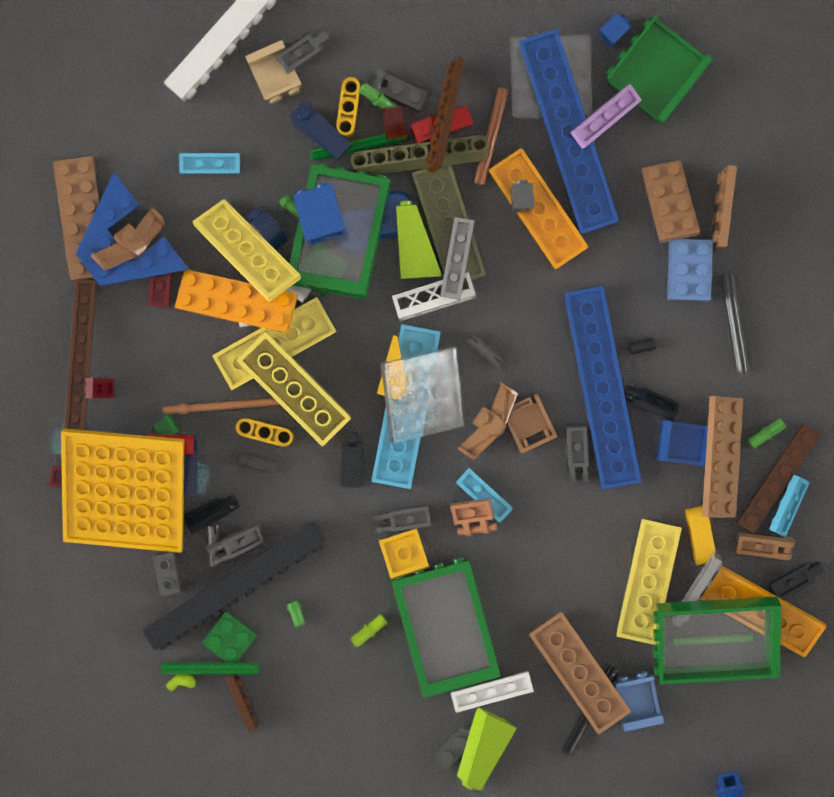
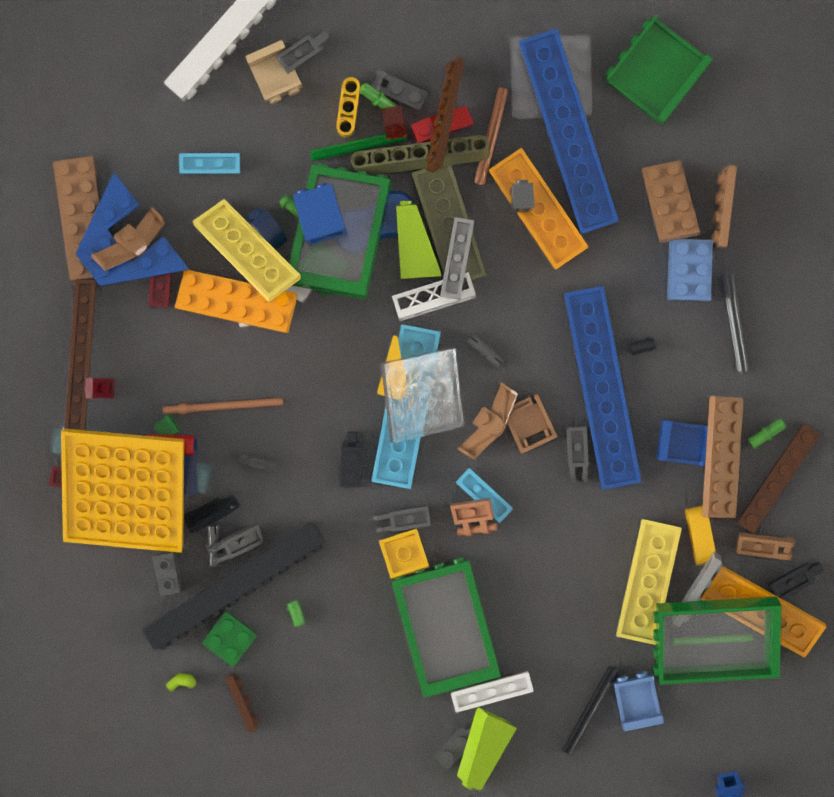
green axle [161,662,260,675] -> none
light yellow plate [212,297,337,390] -> none
yellow beam [236,418,294,446] -> none
light yellow brick [237,330,351,447] -> none
dark blue slope [290,101,351,160] -> none
lime axle [351,614,388,647] -> none
medium nougat plate [529,611,632,735] -> none
lavender plate [570,84,642,149] -> none
blue brick [598,13,631,48] -> none
black hinge [624,385,679,422] -> none
medium azure plate [769,475,810,537] -> none

